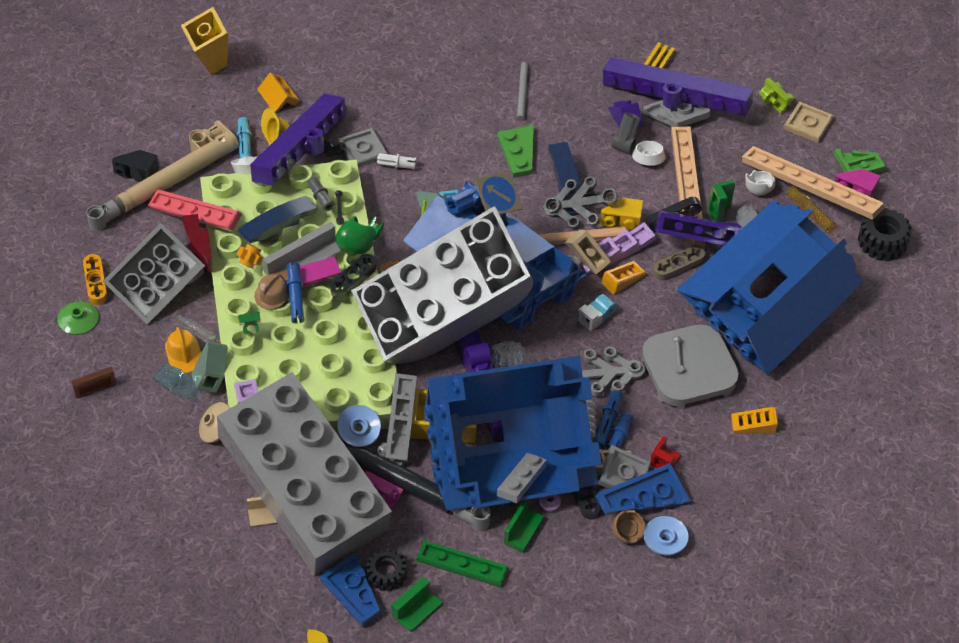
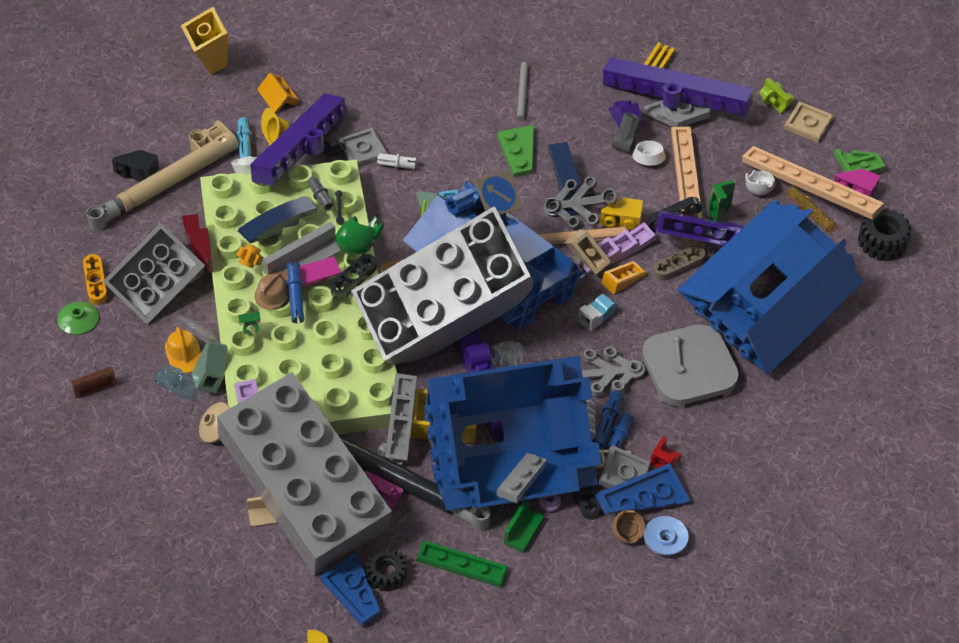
coral tile [148,190,242,232] -> none
light blue dish [337,405,381,447] -> none
green panel [391,576,442,632] -> none
light orange slope [731,407,777,434] -> none
light grey plate [736,204,758,228] -> none

